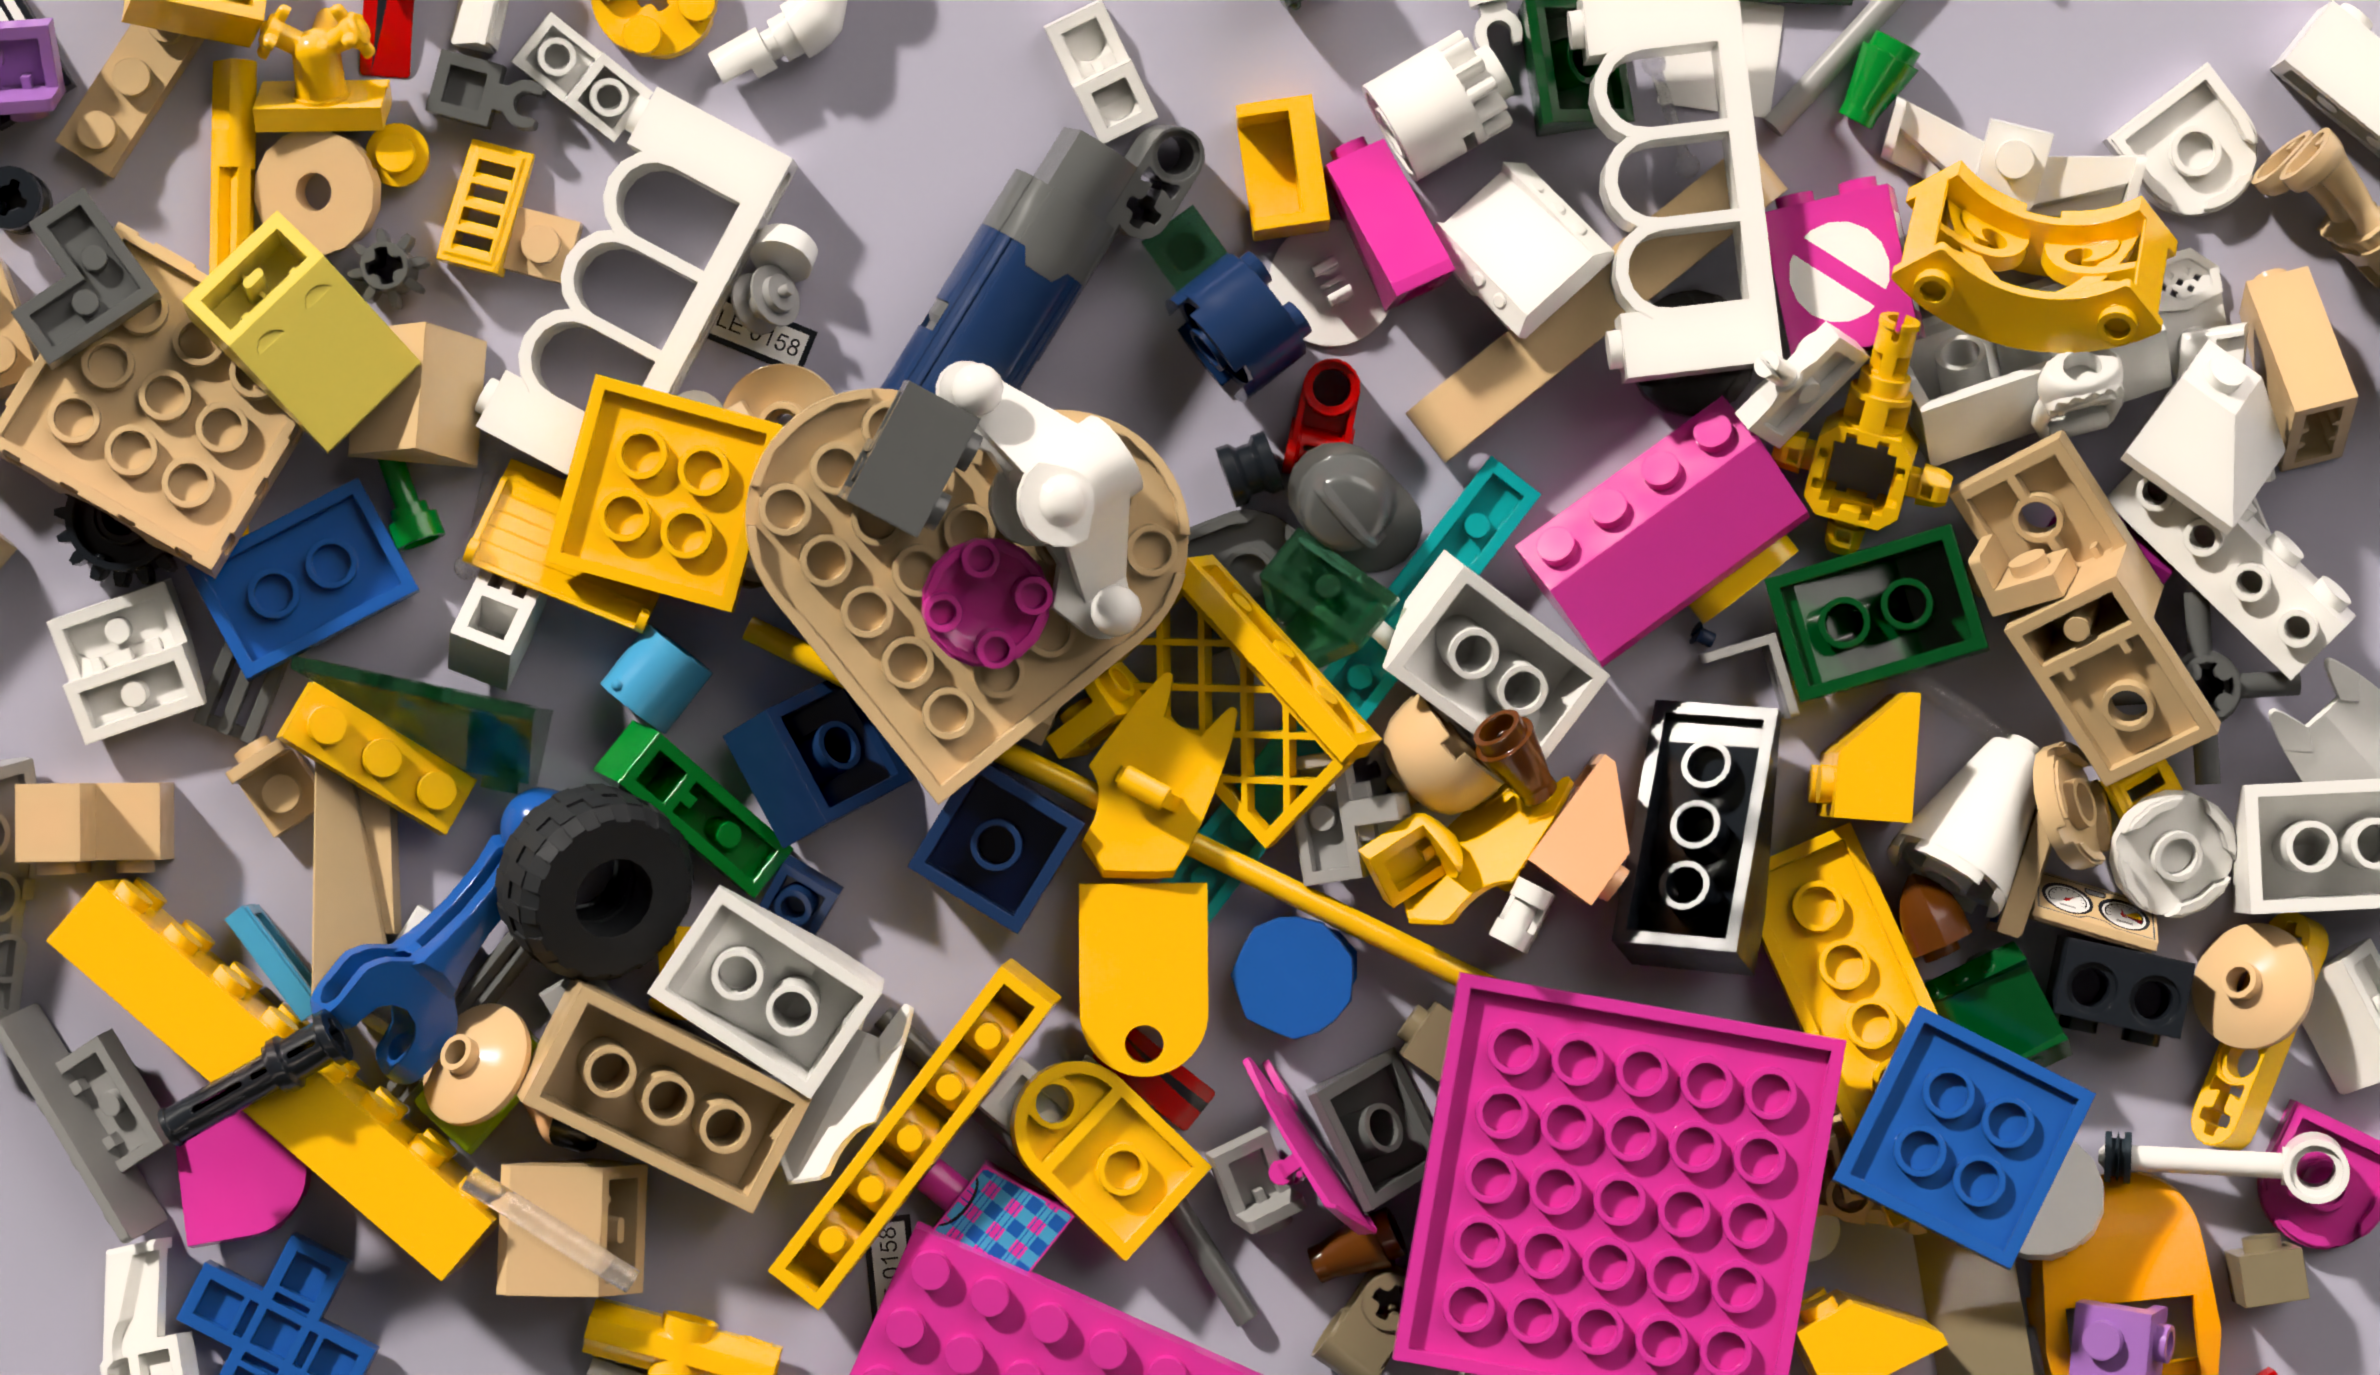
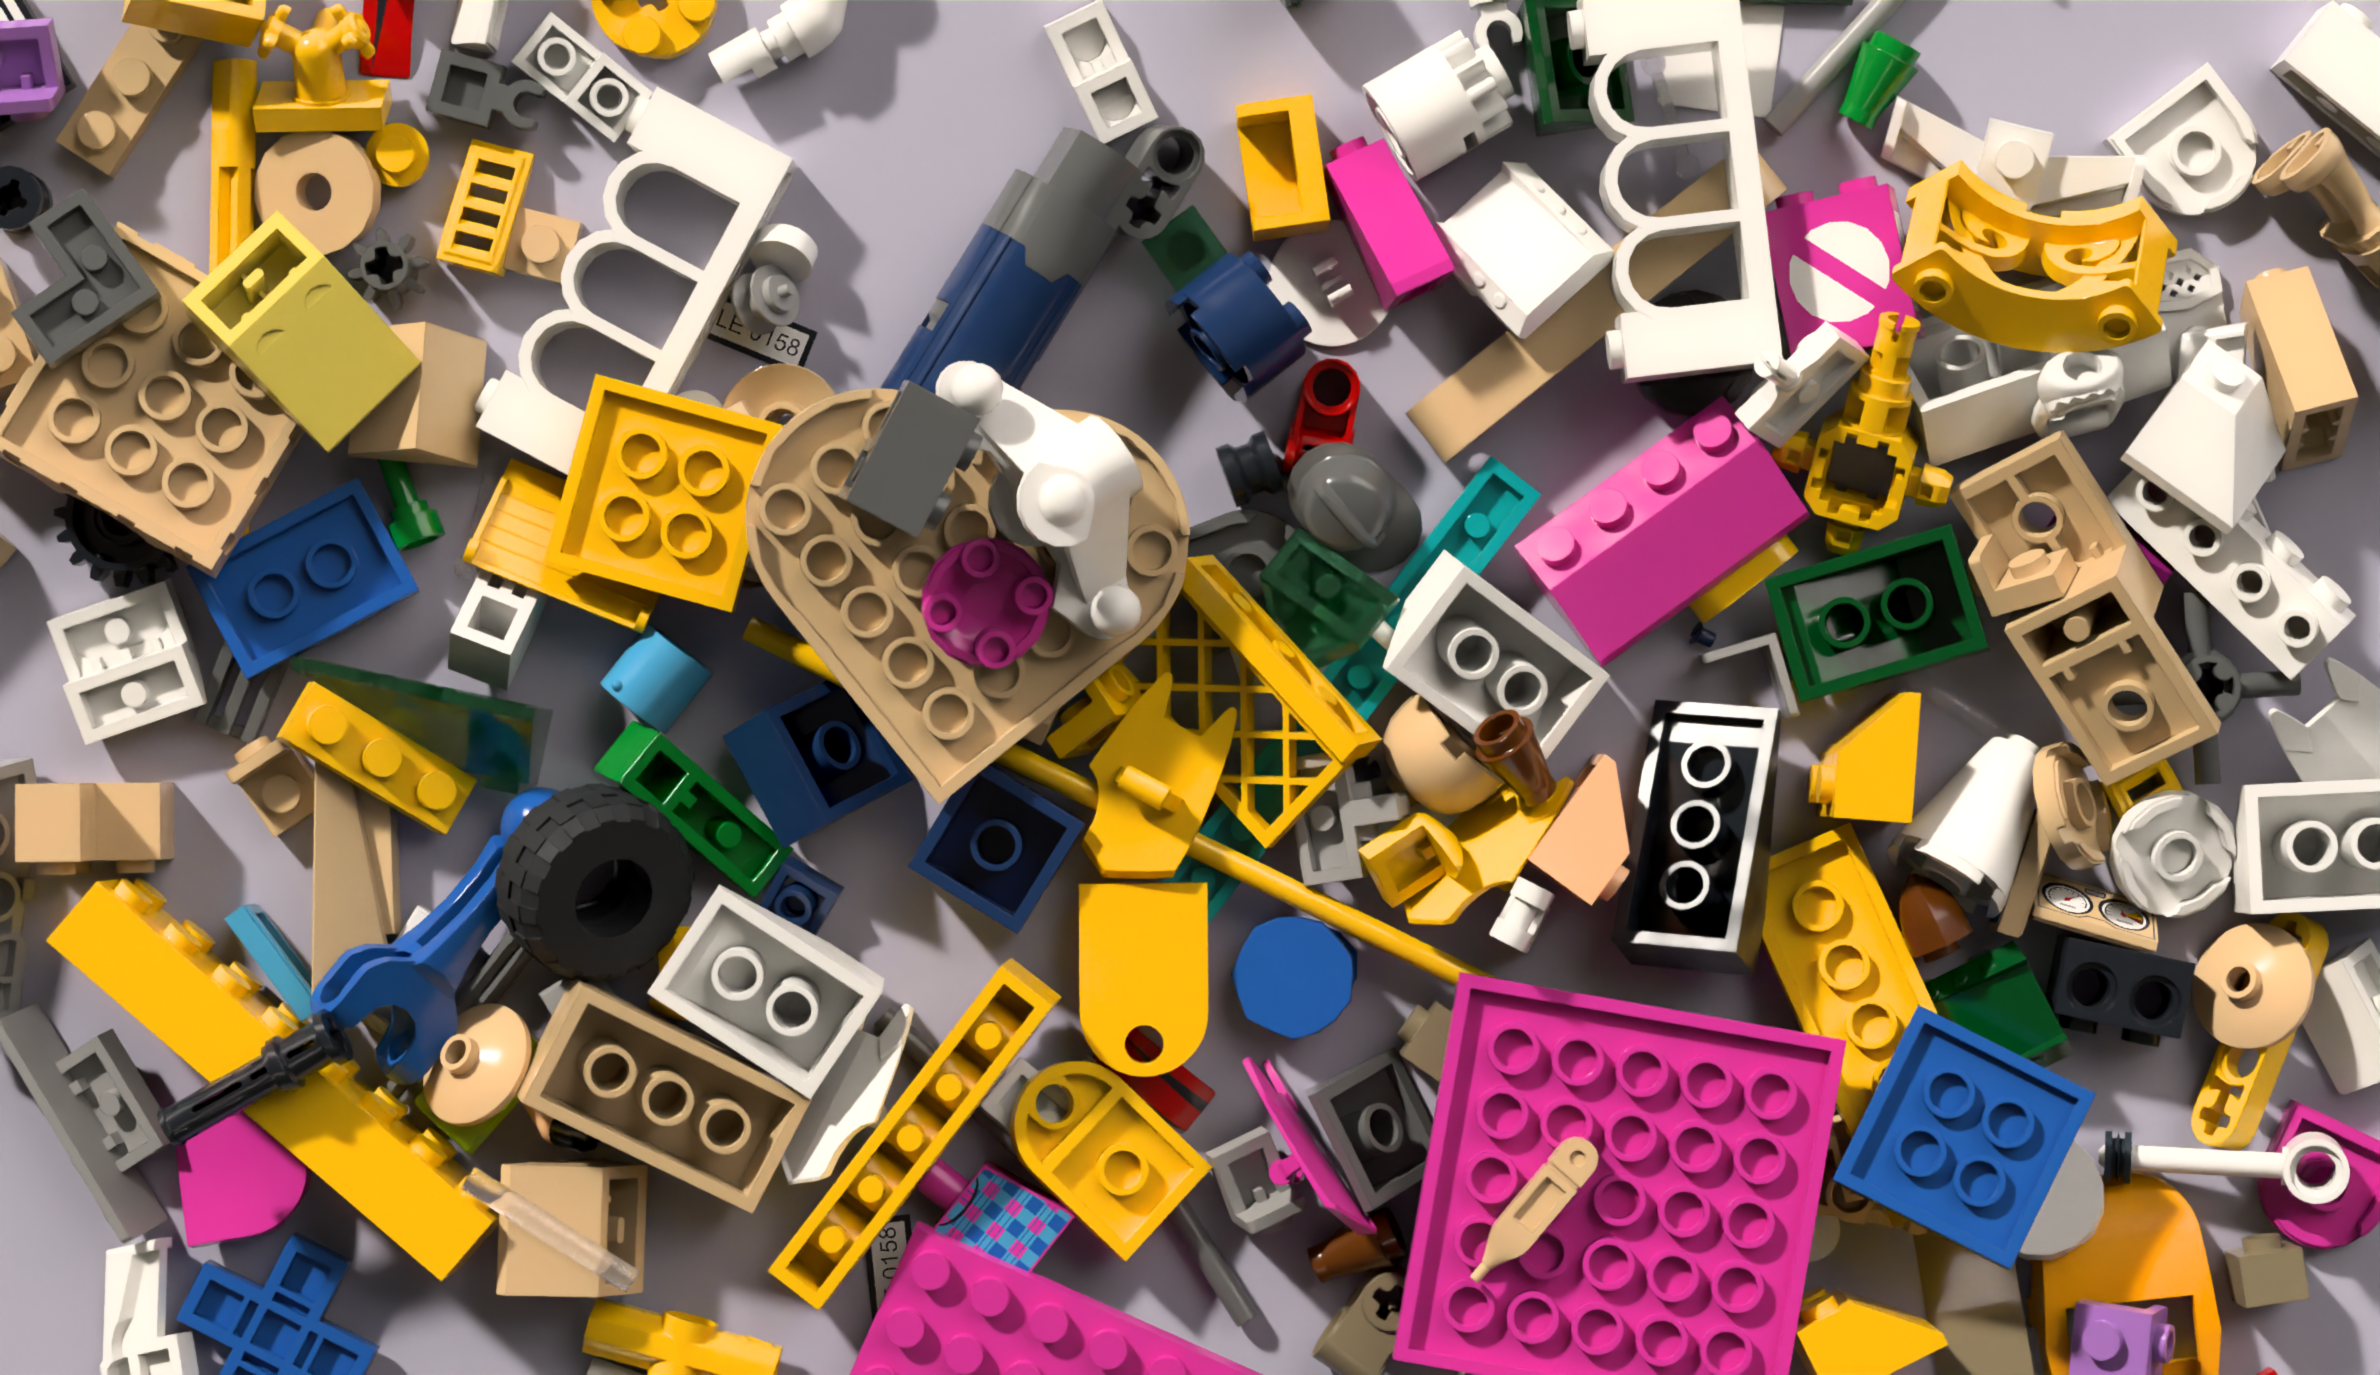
none -> tan piece [1470,1136,1598,1284]

